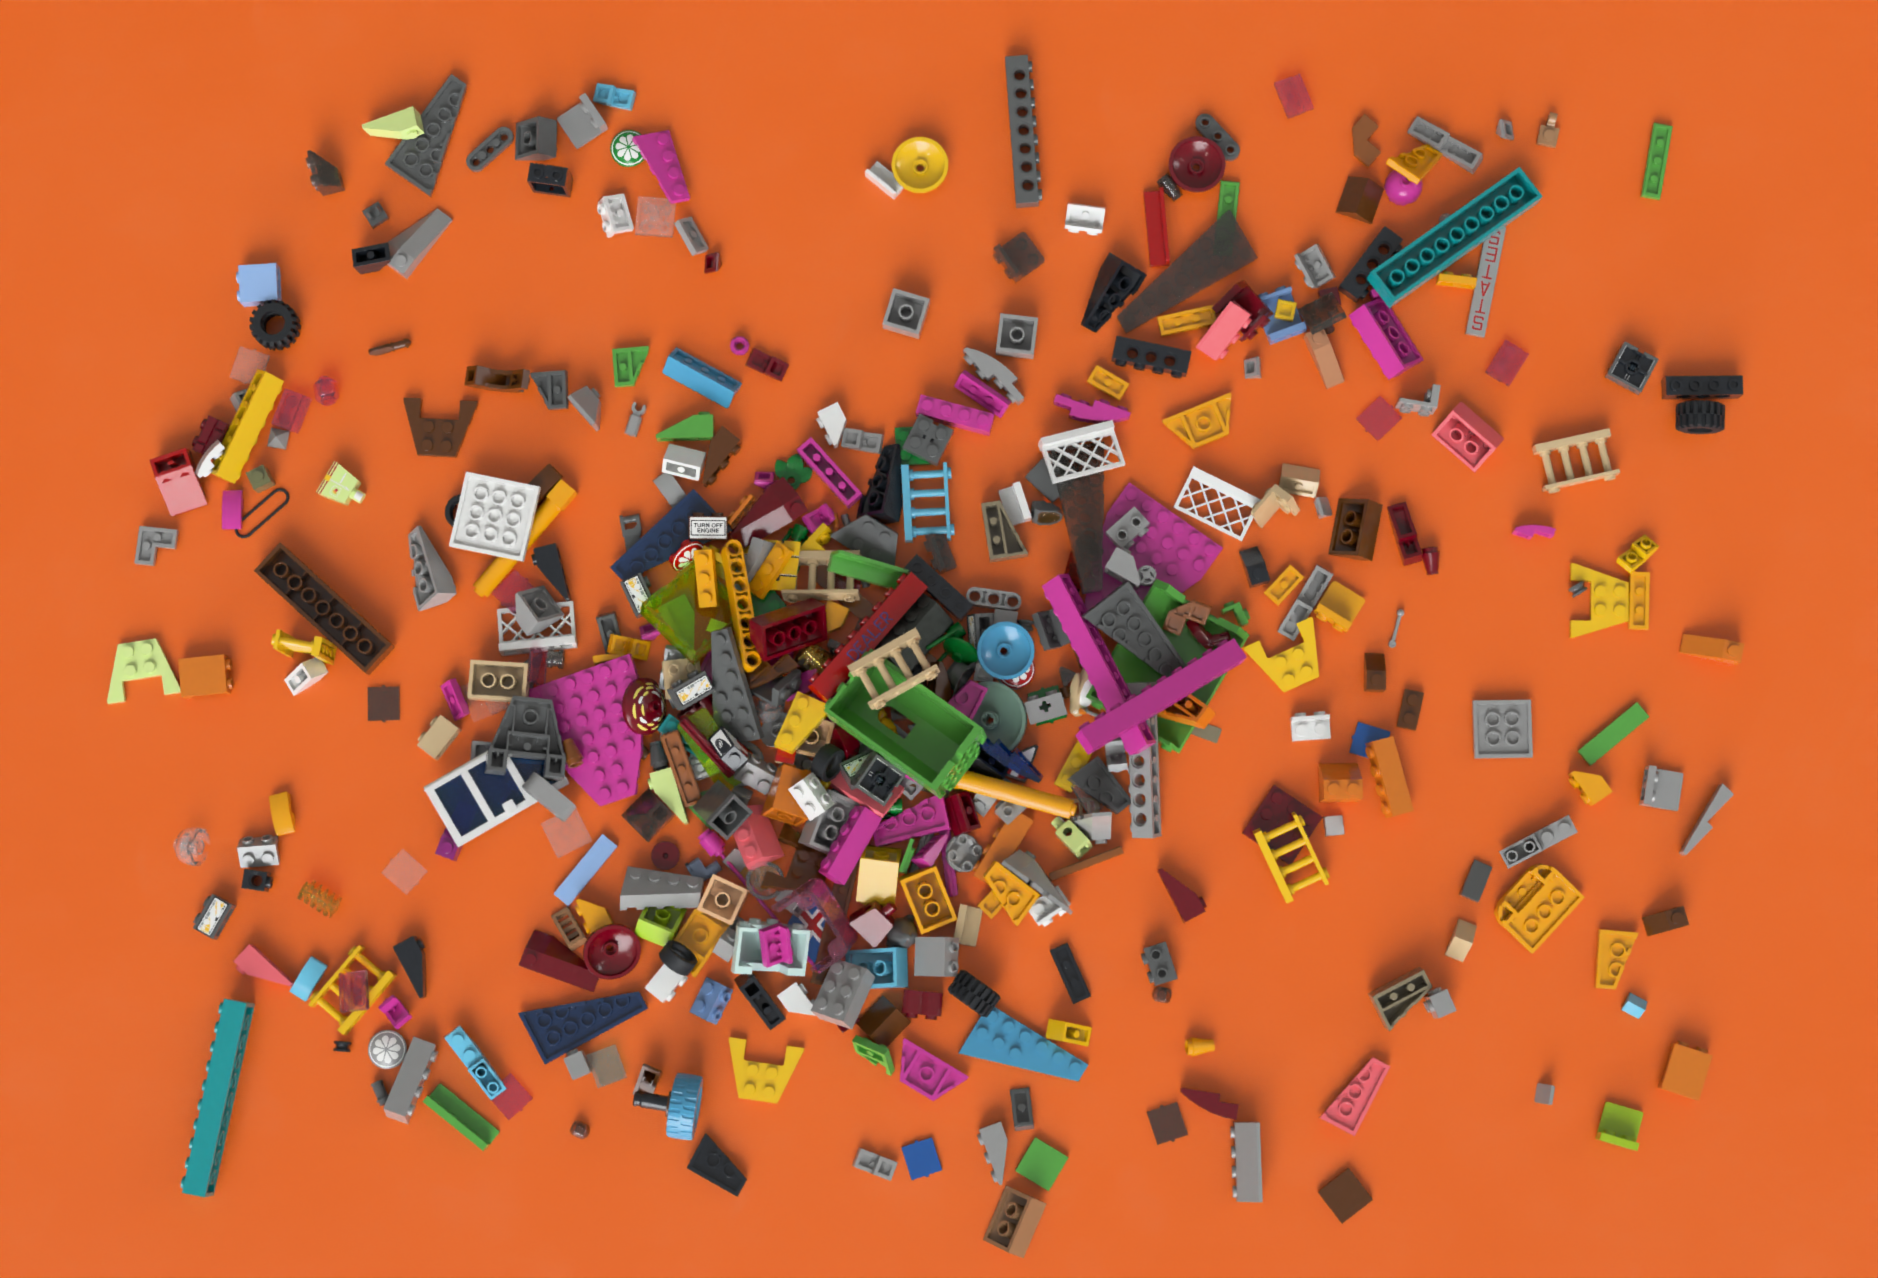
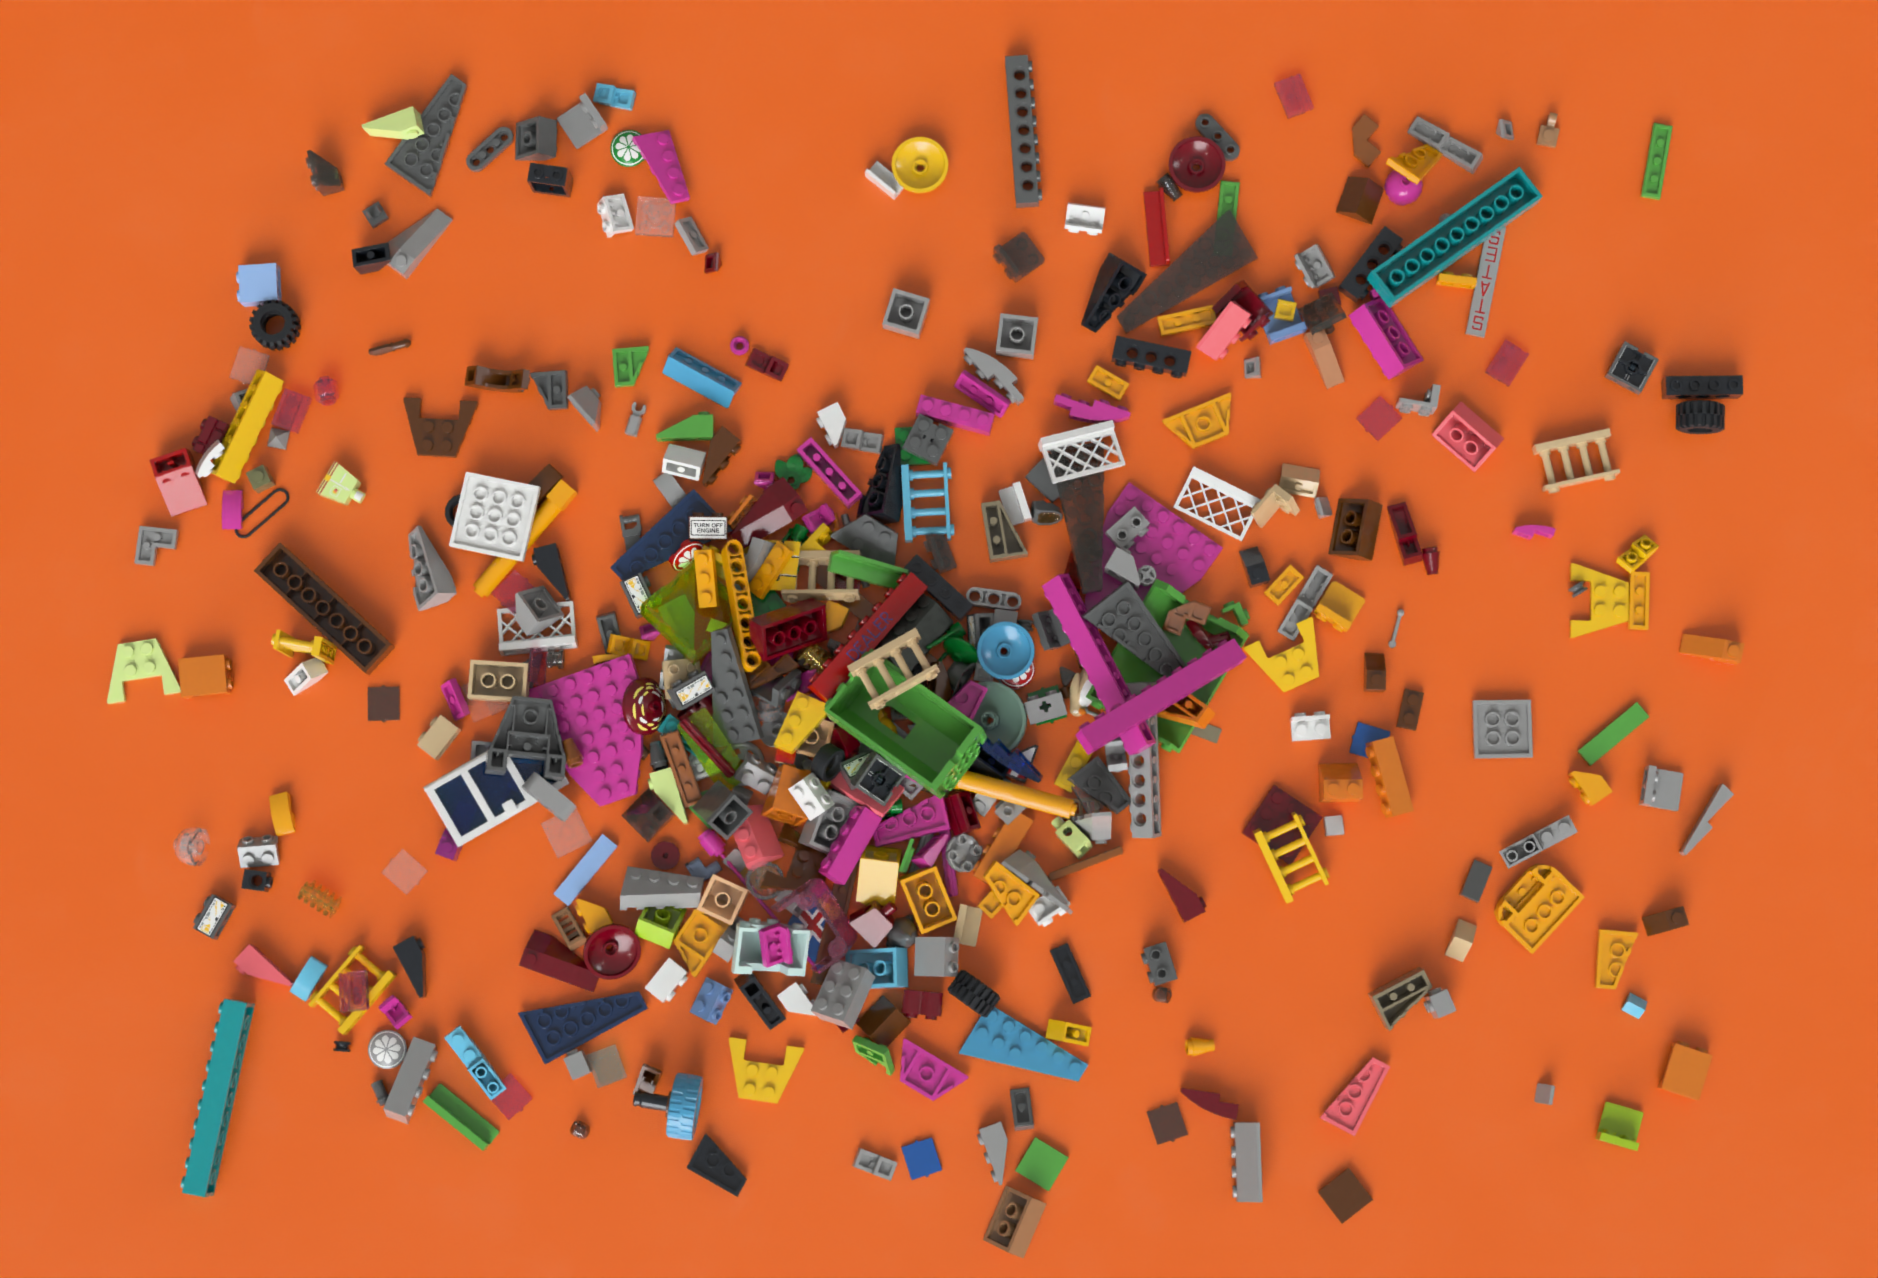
black tyre [659,940,697,976] -> none
slope [708,725,749,771] -> none

